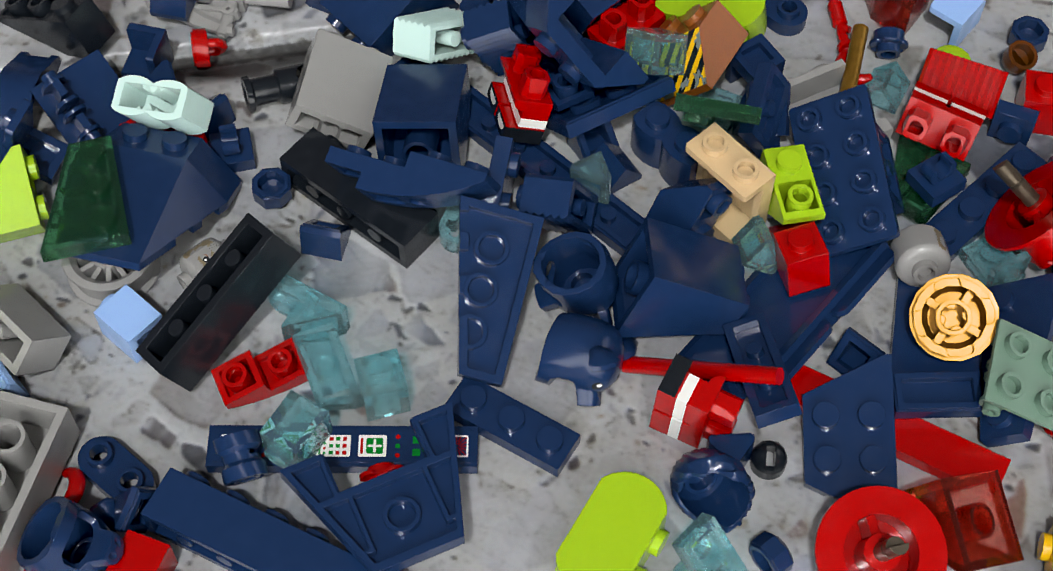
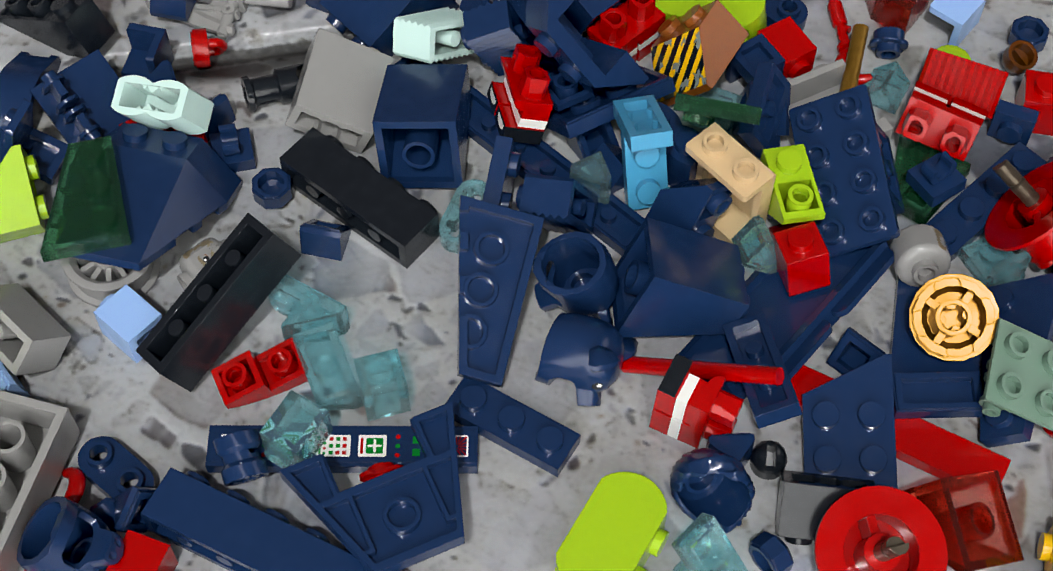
dark blue slope [325,145,501,208] -> none
clear light blue brick [625,27,688,75] -> none
none -> dark azure bracket [613,95,673,210]
none -> red brick [757,16,817,78]
none -> black arch [775,470,876,545]

